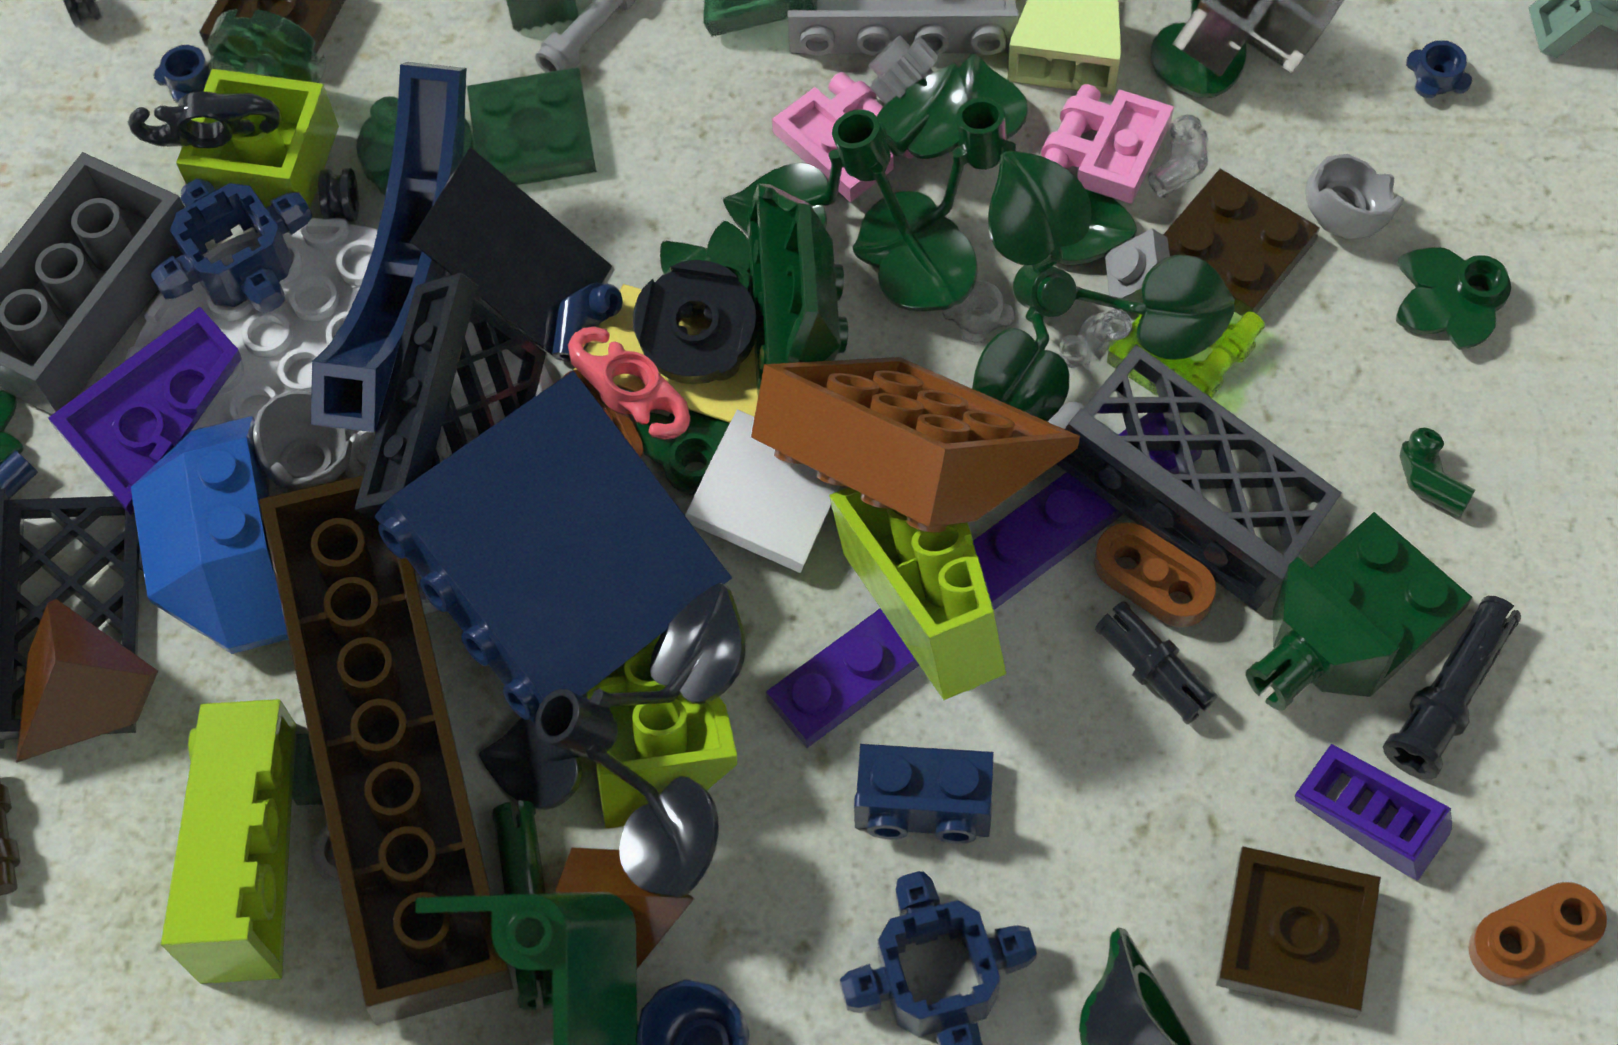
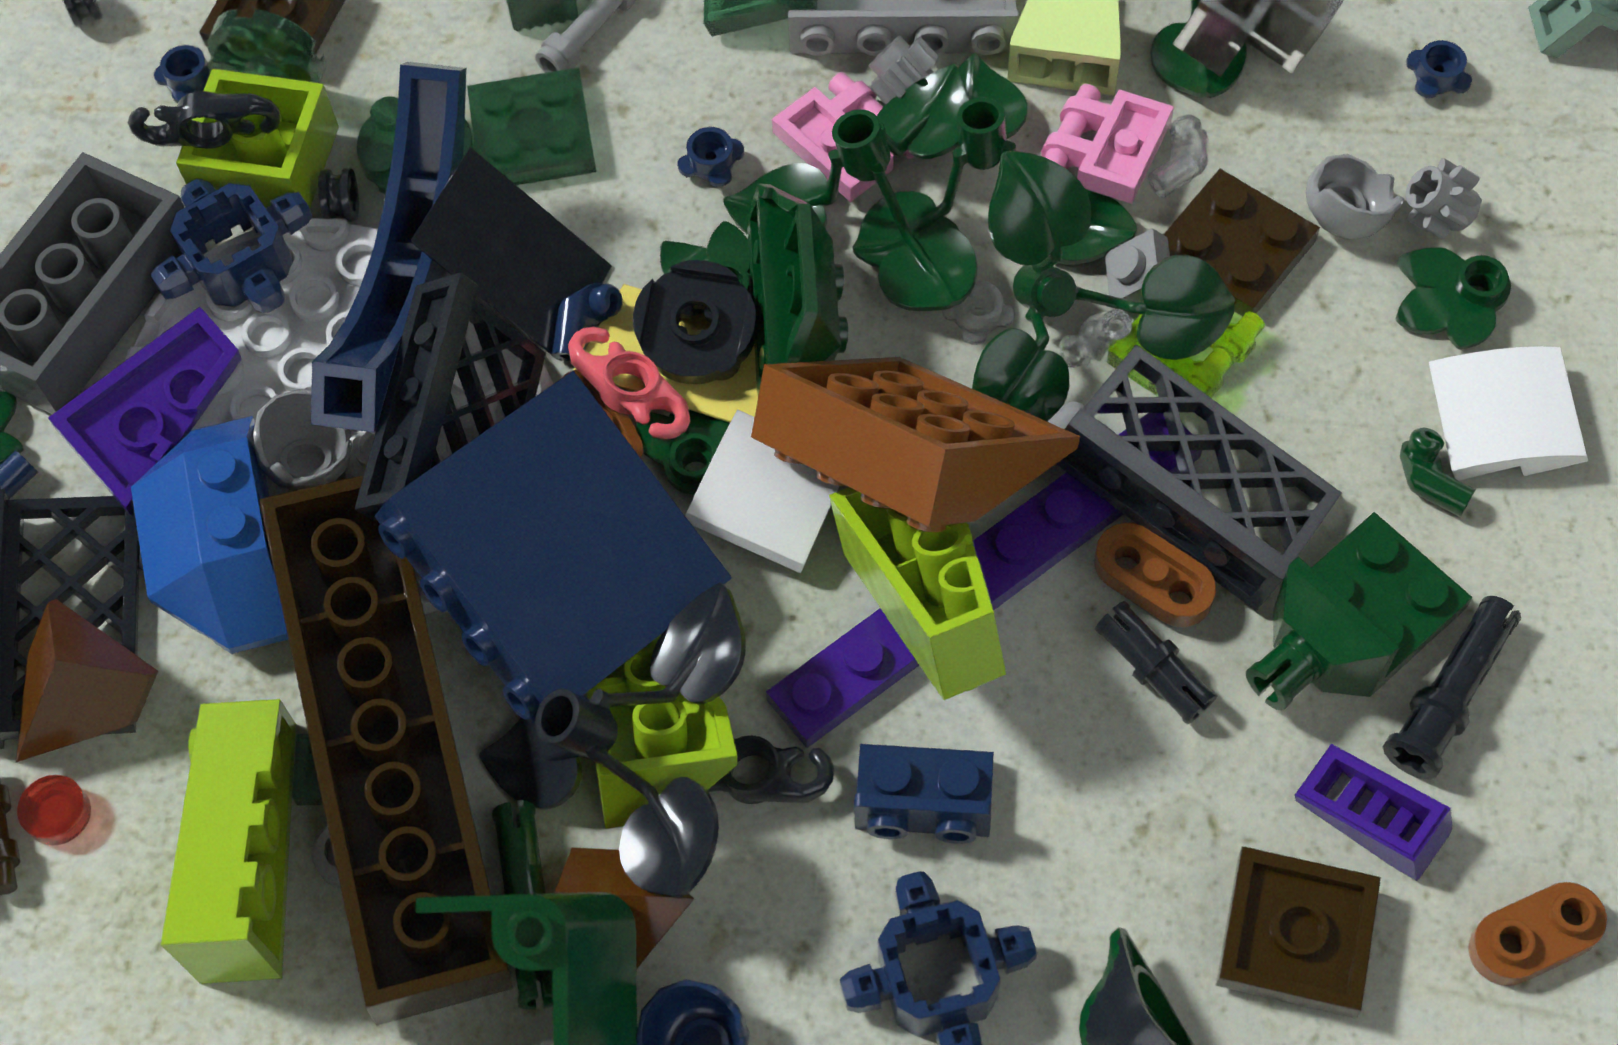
none -> clear red tile [17,775,91,845]
none -> dark blue plate [677,127,745,187]
none -> black piece [707,735,835,804]
none -> light grey gear [1405,158,1482,239]
none -> white slope [1429,346,1588,480]

